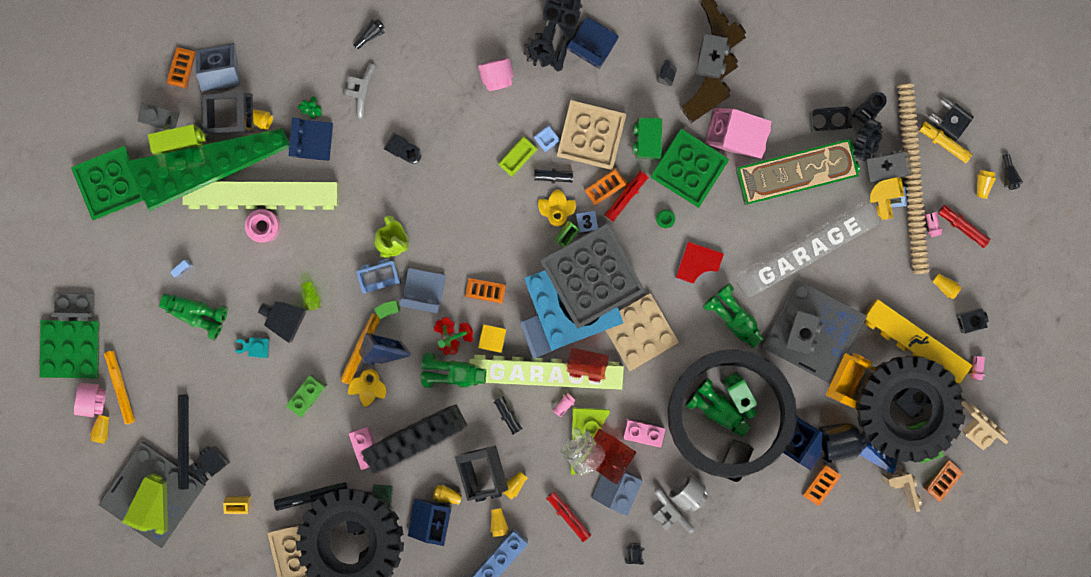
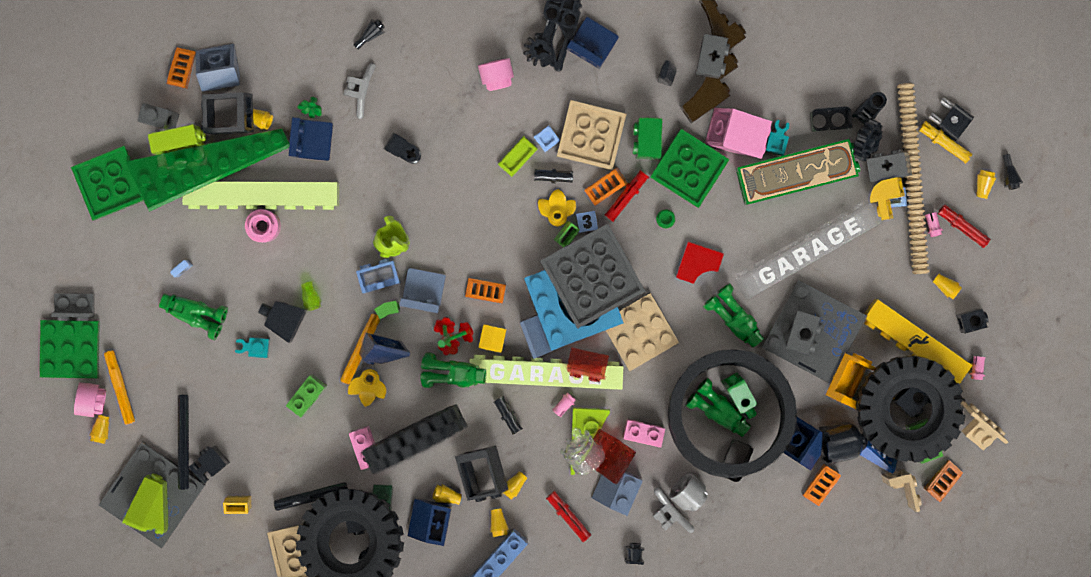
none -> teal plate [765,120,790,156]

